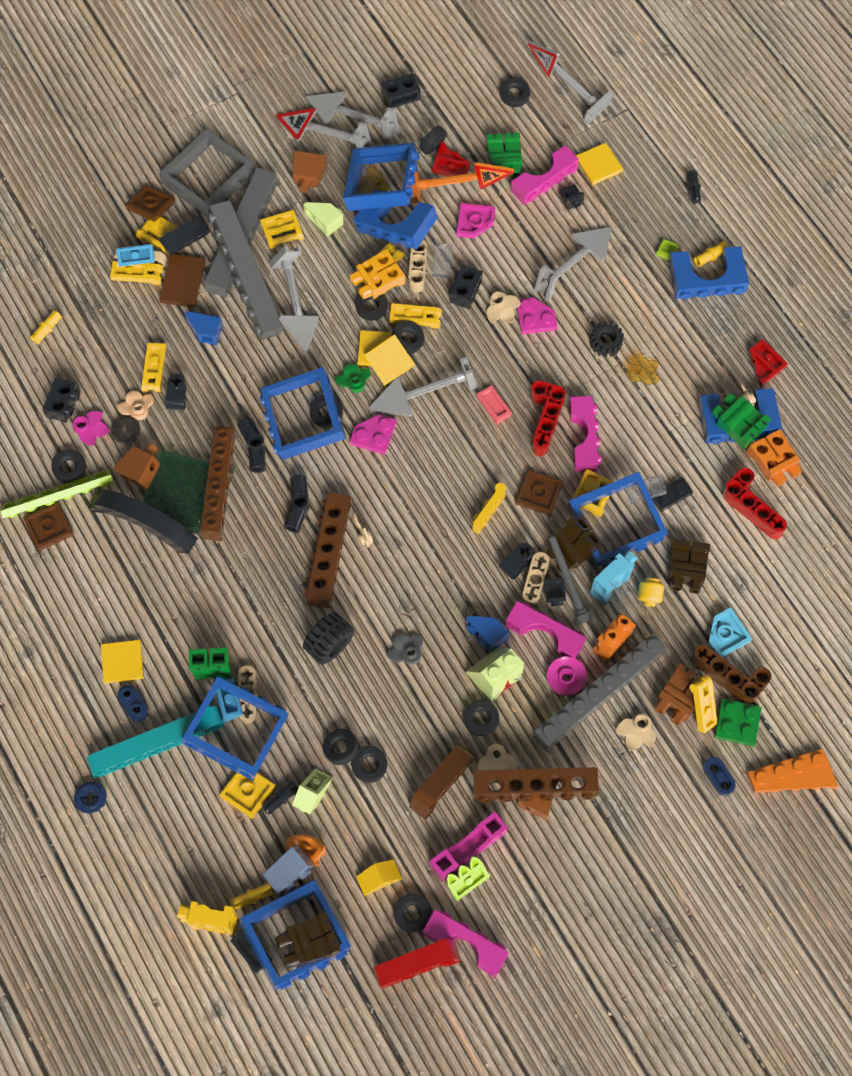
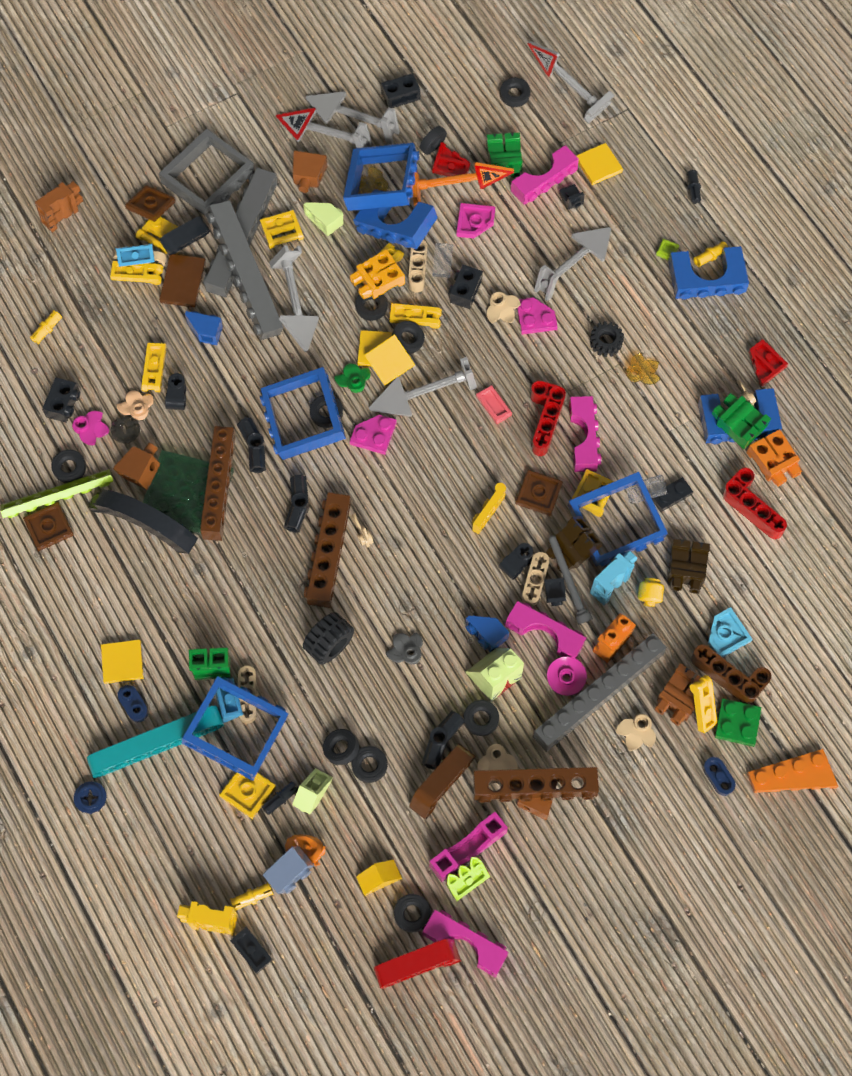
blue window [239,880,351,991] -> none
dark brown hips [275,911,341,969] -> none
none -> dark orange hips [35,181,83,232]
none -> black piece [421,710,465,770]

